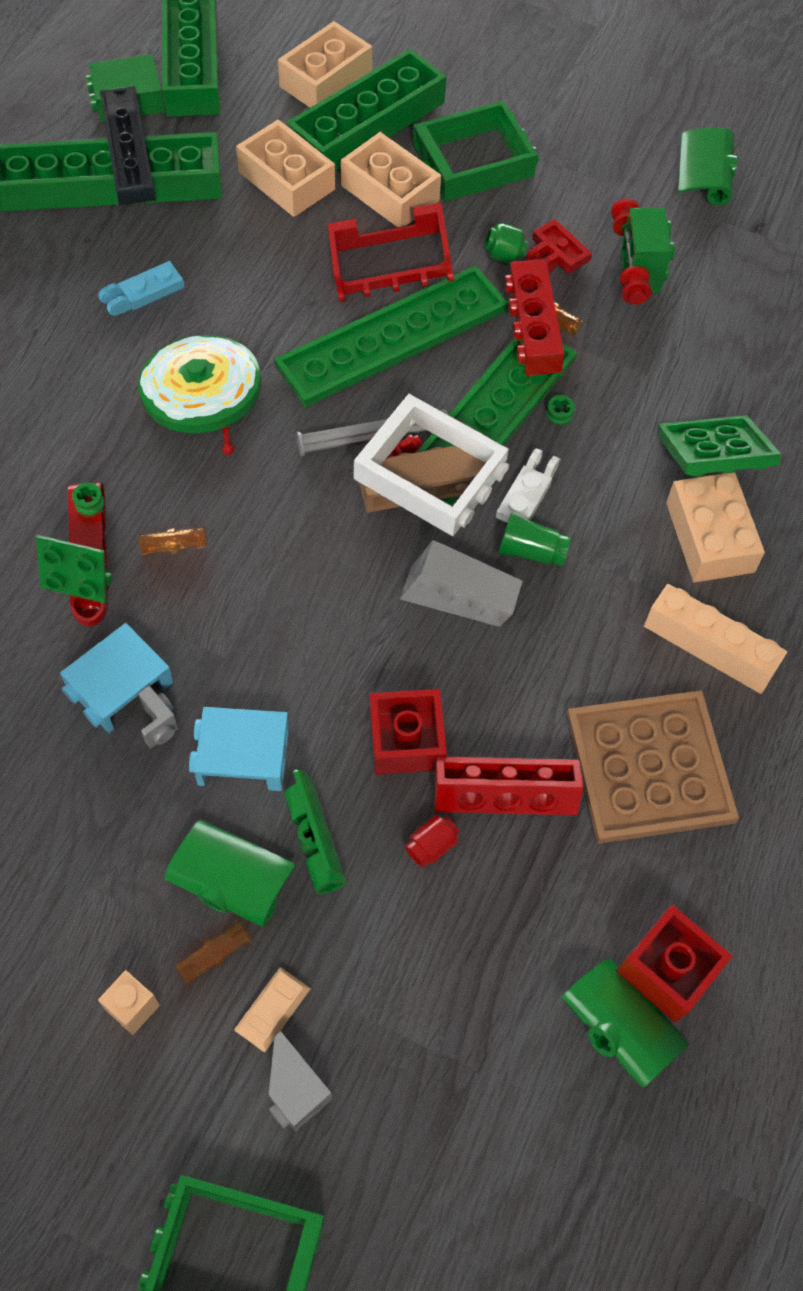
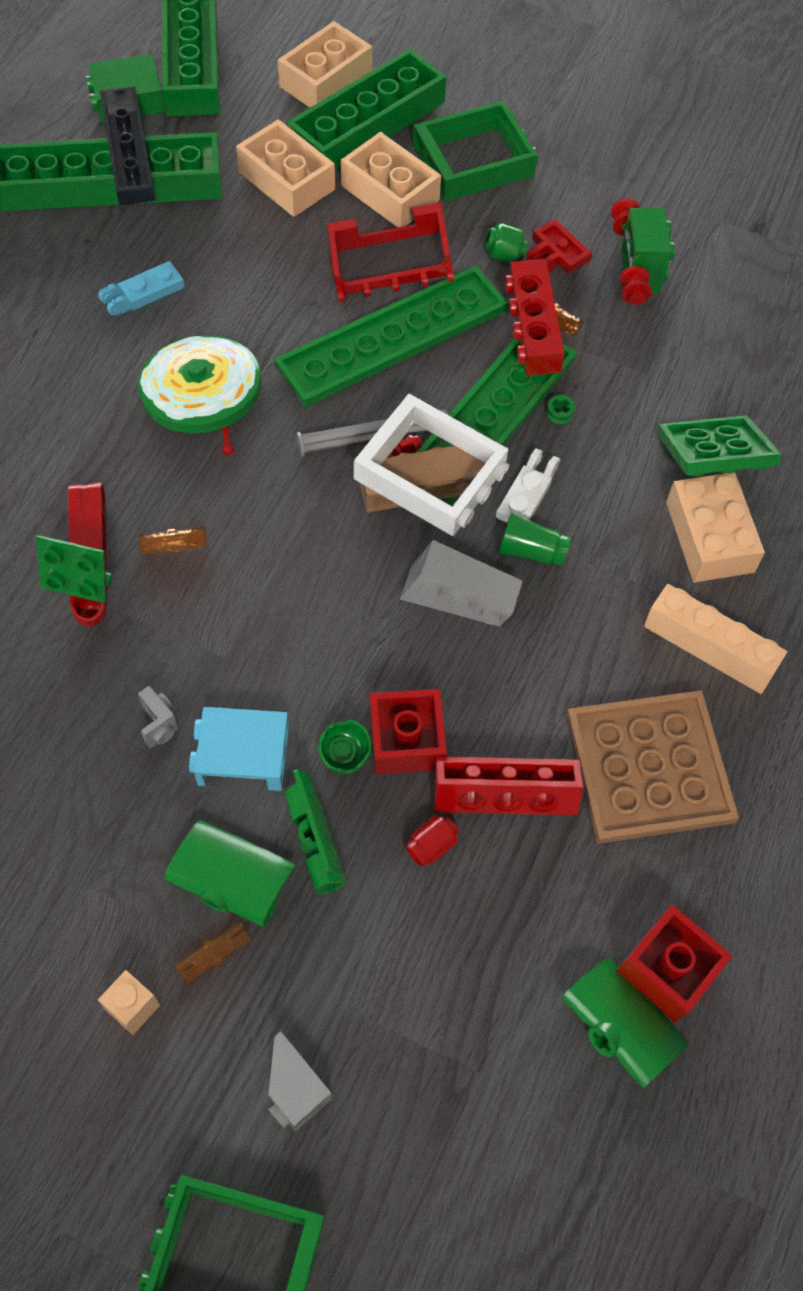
medium azure panel [60,623,174,733] -> none
green bush [72,482,104,516] -> none
light nougat tile [234,967,311,1053] -> none
green panel [678,127,737,206] -> none
none -> green hair [318,719,372,775]

